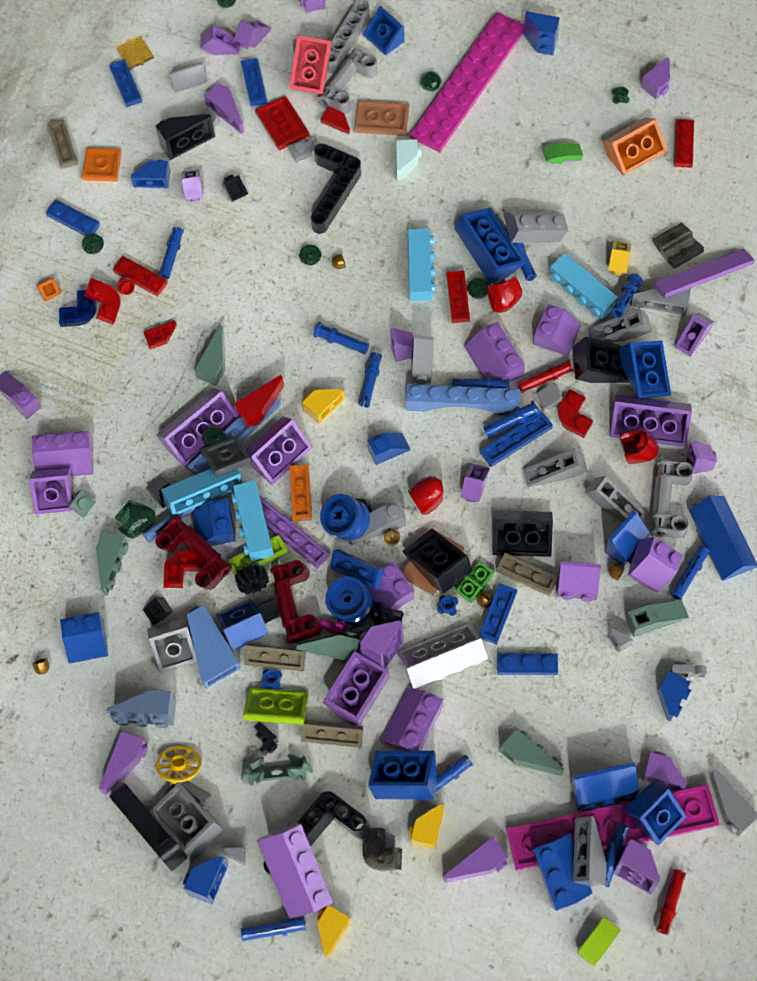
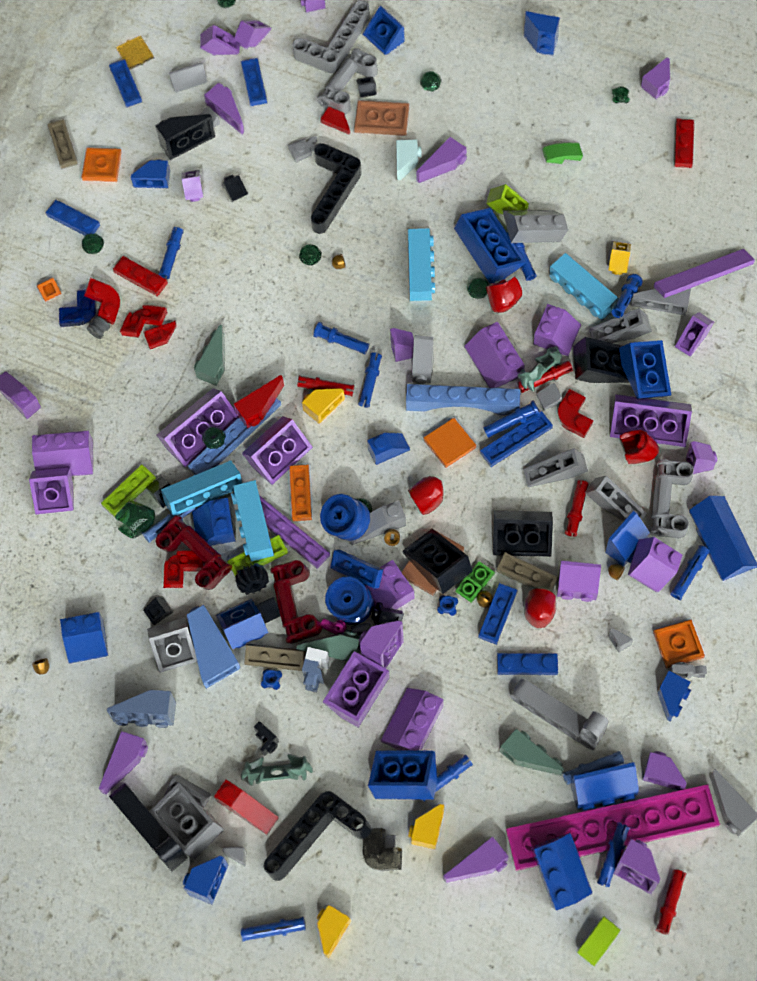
sand green plate [68,490,96,517] -> none
sand green slope [96,531,128,596] -> none
red plate [117,277,135,295] -> none
yellow wheel [155,746,202,784] -> none
dark grey plate [201,436,251,477] -> none
lime tile [243,688,309,725] -> none
red tile [255,96,310,151] -> none
medium lavender slope [257,822,333,919] -> none
coral slope [289,36,332,94] -> none
dark tan plate [301,720,364,748] -> none
white slope [396,623,488,689] -> none
dark pink plate [410,12,525,153] -> none
red plate [446,270,470,323] -> none
blue pin [452,378,509,389] -> none
medium lavender slope [461,464,490,502] -> none
light grey slope [573,816,607,886] -> none
orange slope [602,117,667,175] -> none
blue slope [625,781,687,846] -> none
sand green slope [626,600,689,637] -> none
clear smoke slope [652,222,704,269] -> none
none -> dark grey wheel [87,316,110,339]
none -> lime plate [101,464,156,518]
none -> red plate [120,305,168,338]
none -> slope [214,779,279,835]
none -> red pin [297,376,355,397]
none -> sand blue hips [302,647,330,692]
none -> black slope [356,77,377,98]
none -> medium lavender slope [416,137,467,183]
none -> orange tile [423,418,476,468]
none -> lime slope [486,184,529,214]
none -> light grey beam [510,679,609,750]
none -> sand green piece [517,347,562,391]
none -> red piece [524,588,557,628]
none -> medium blue pin [562,751,624,785]
none -> red pin [565,480,589,537]
none -> orange tile [653,620,705,669]

